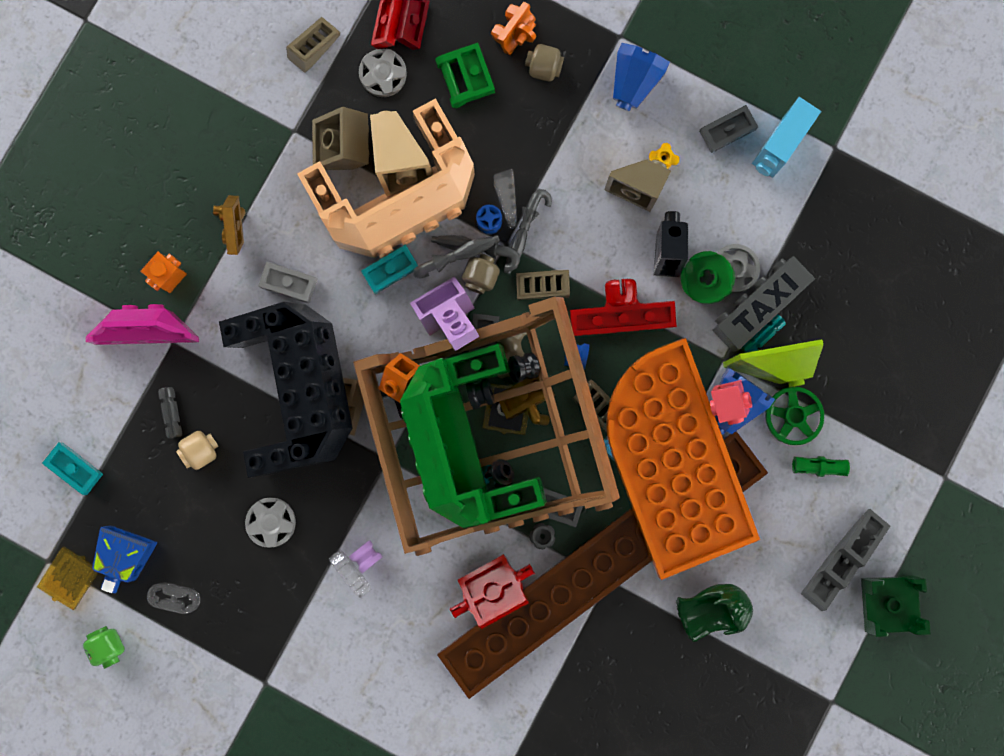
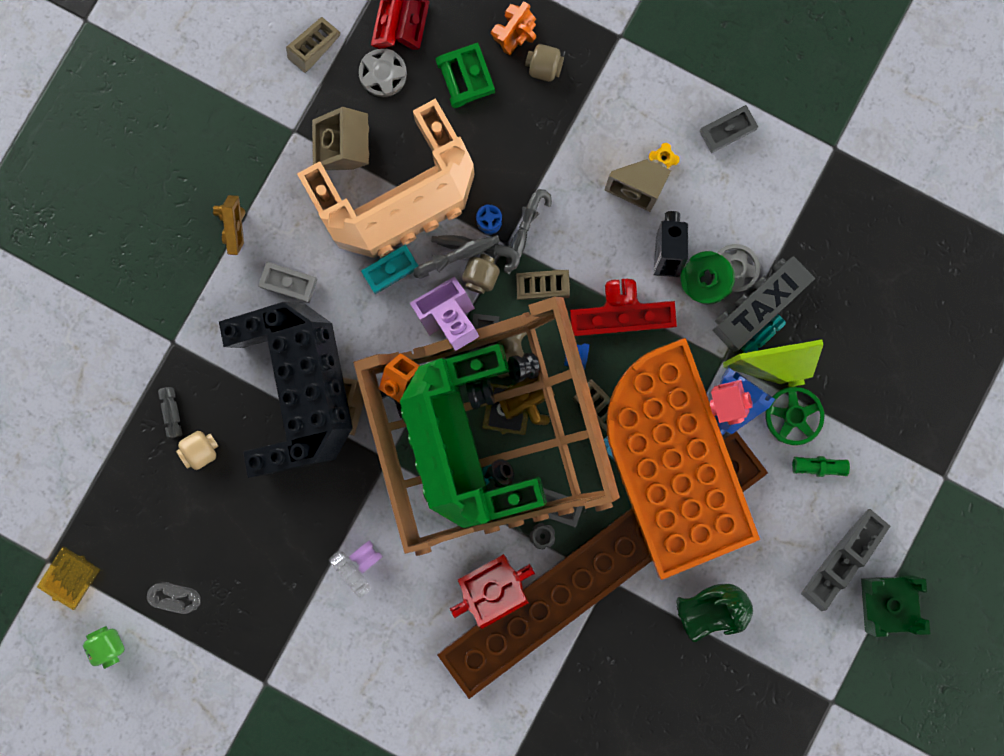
teal plate [42,442,103,495] -> none
dark pink wedge [86,304,199,345] -> none
blue torso [92,525,157,593] -> none
orange brick [141,252,187,293] -> none
light grey wheel [245,498,296,548] -> none
tan slope [370,111,433,196] -> none
clear slope [493,169,517,229] -> none
blue cone [613,43,670,111] -> none
medium azure brick [752,97,821,178] -> none

